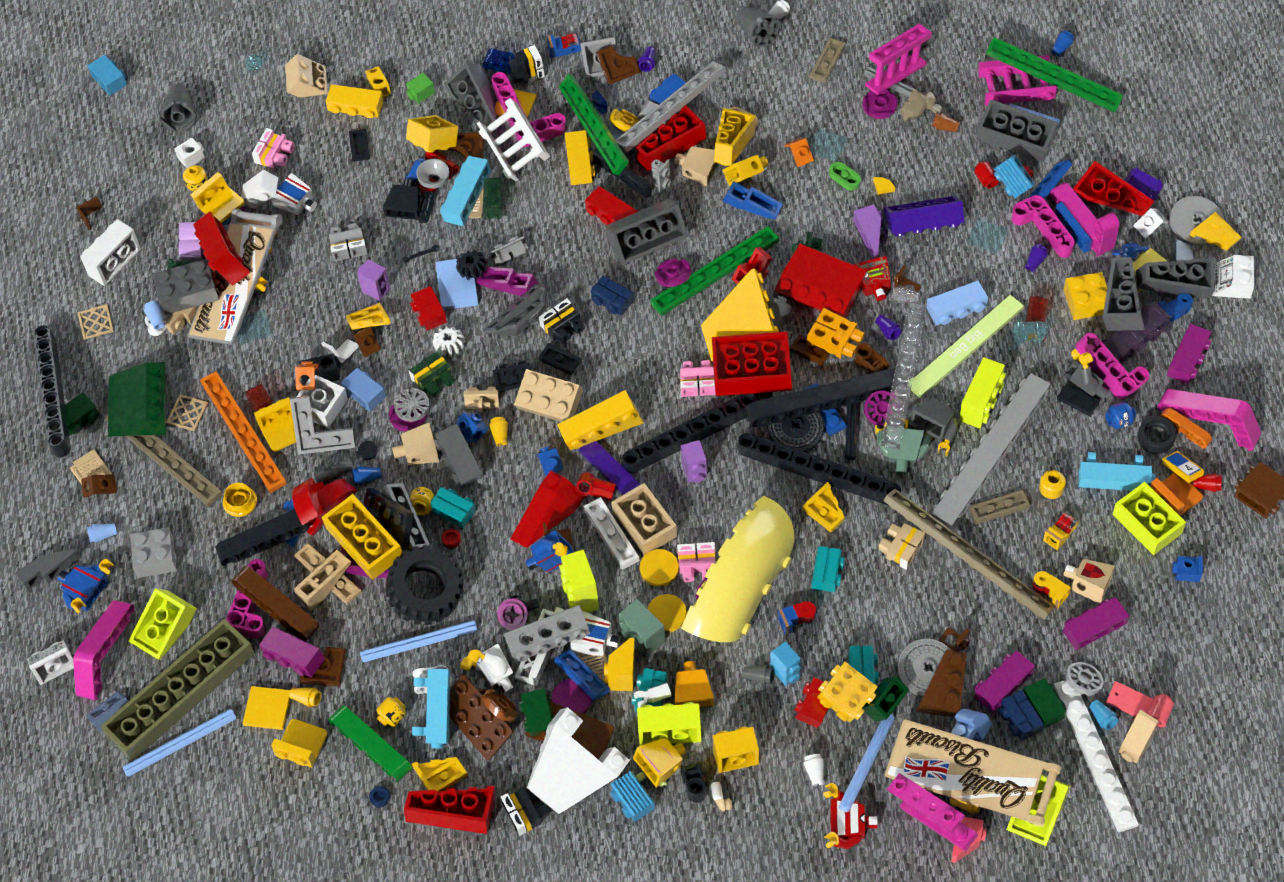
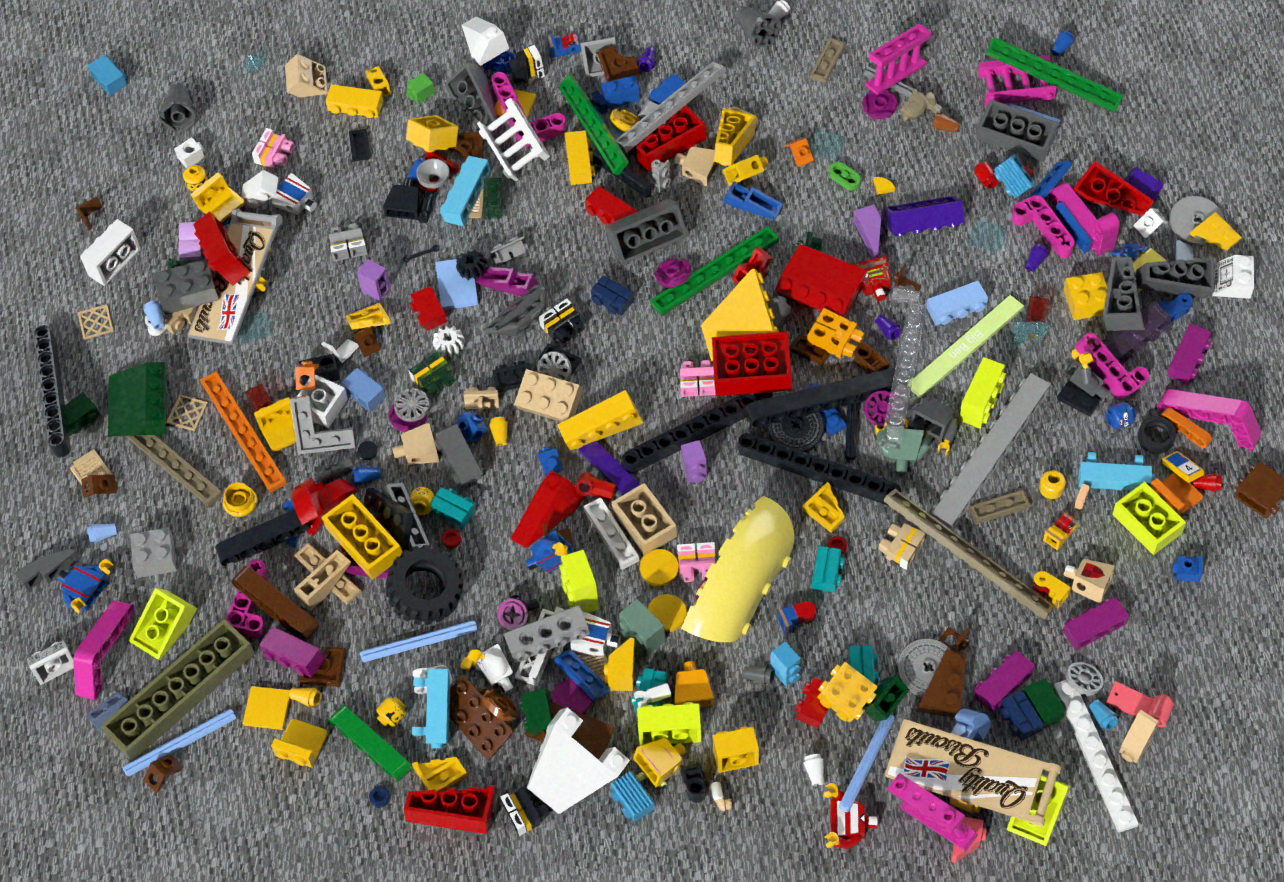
none -> reddish brown bracket [143,755,183,793]
none -> white wedge [462,17,509,66]
none -> light grey wheel [537,351,571,381]
none -> blue brick [601,76,640,109]
none -> red tile [827,536,847,555]
none -> light nougat tile [1074,484,1090,510]

